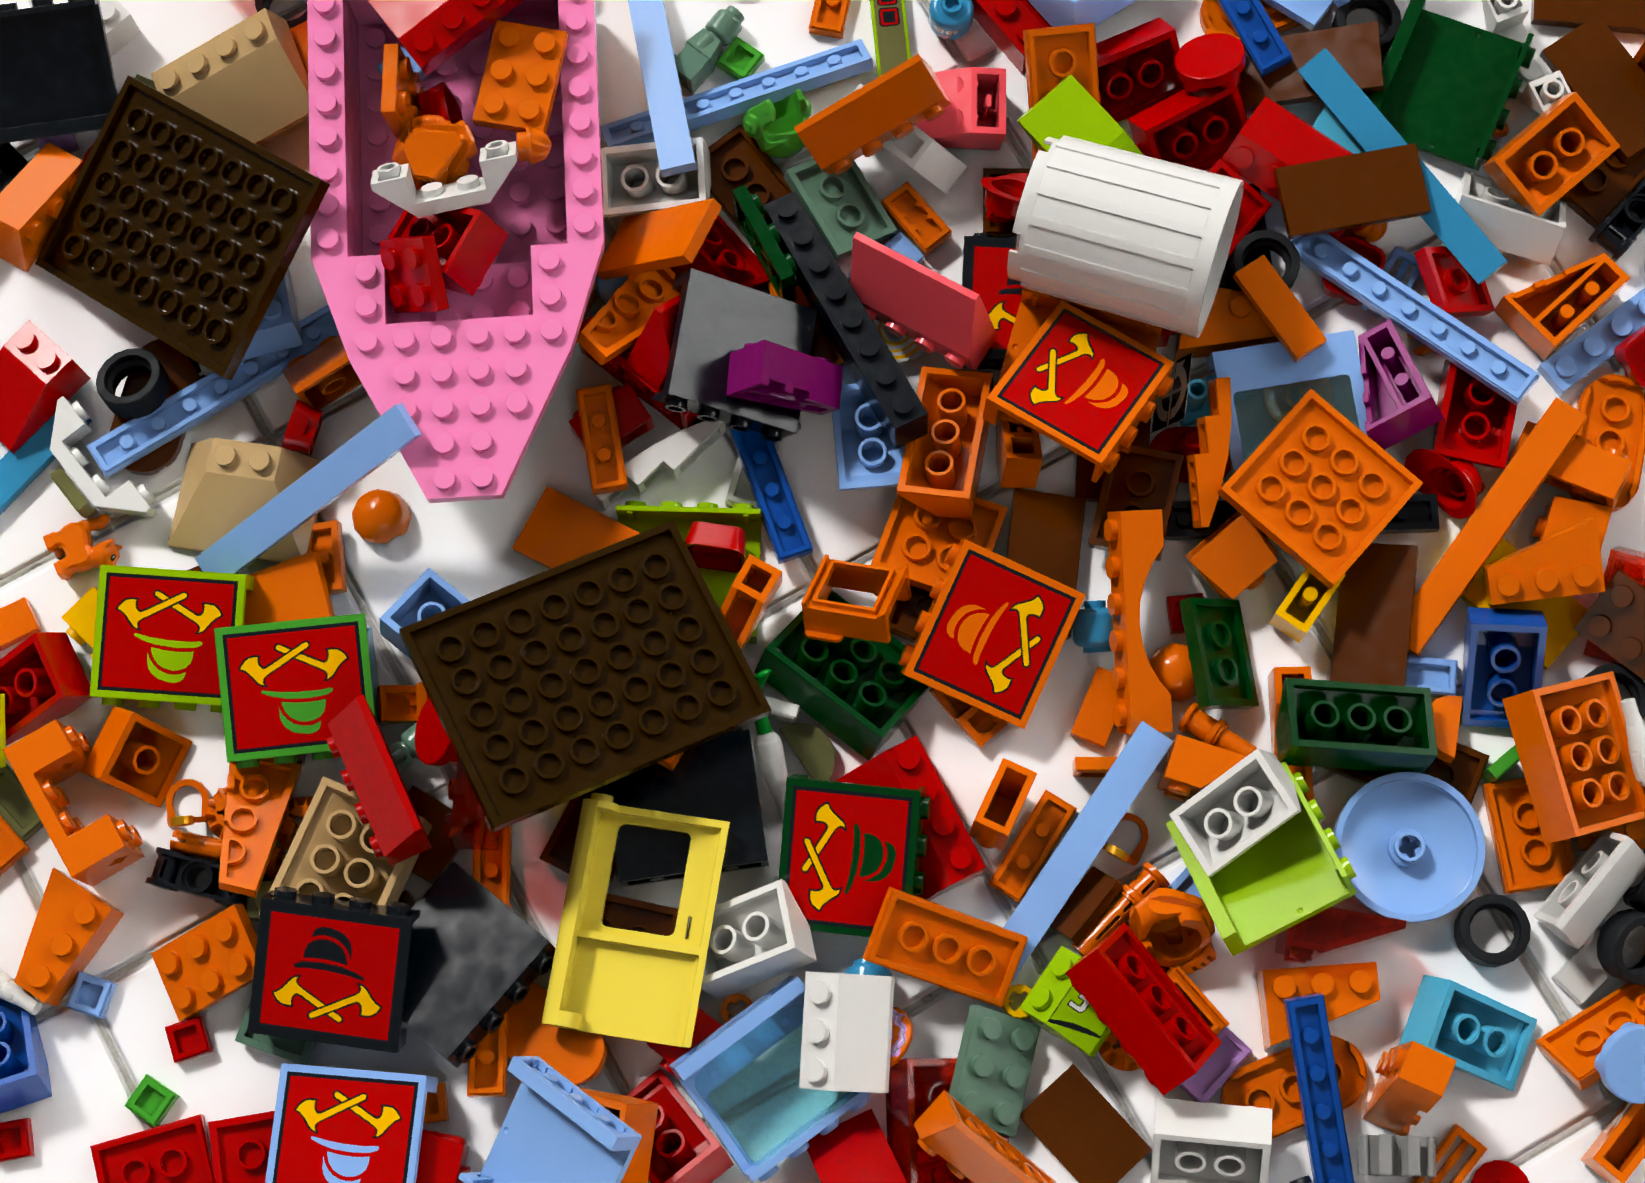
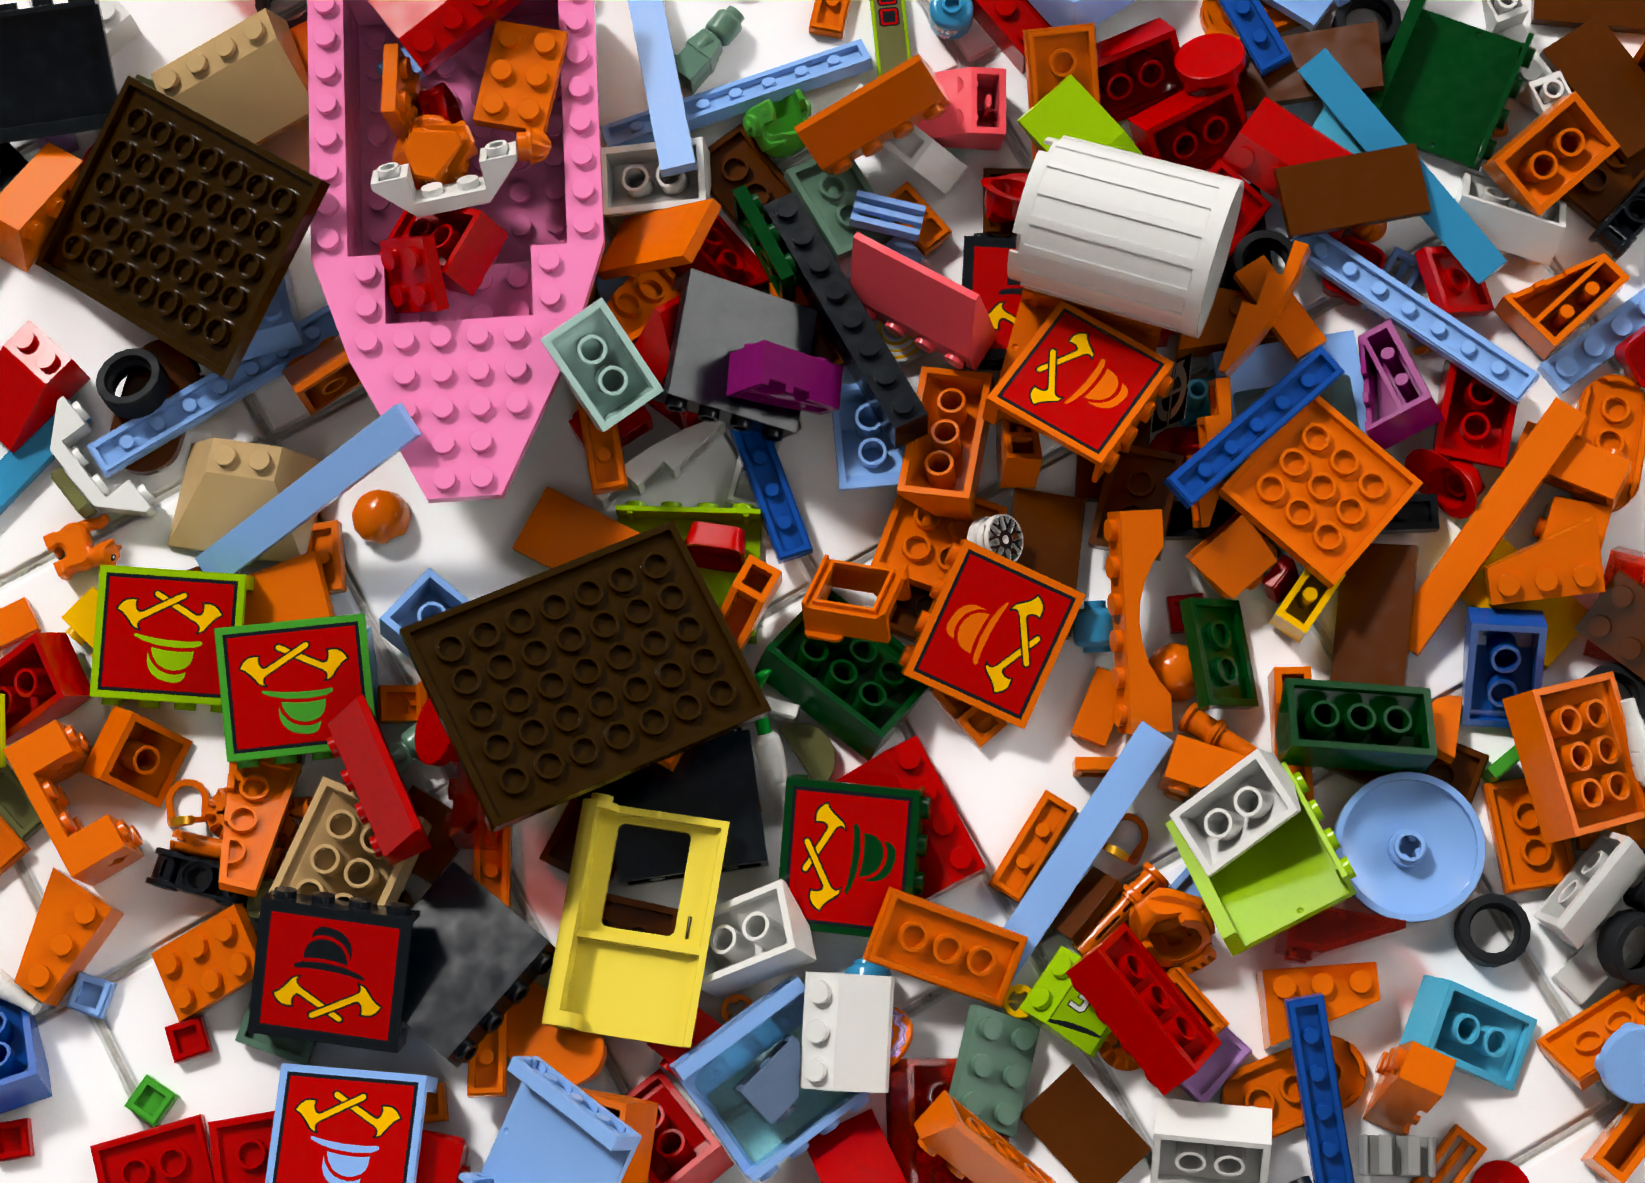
red piece [281,399,323,457] -> none
bright green tile [716,37,765,80] -> none
orange torso [969,758,1037,851] -> none
light blue tile [1406,655,1458,697] -> none
none -> light aqua slope [540,297,664,432]
none -> sand blue slope [733,1034,800,1125]
none -> light blue tile [849,190,926,242]
none -> white wheel [967,514,1024,562]
none -> blue tile [1163,345,1345,510]
none -> orange slope [1218,240,1311,377]
none -> red tile [1262,554,1299,604]

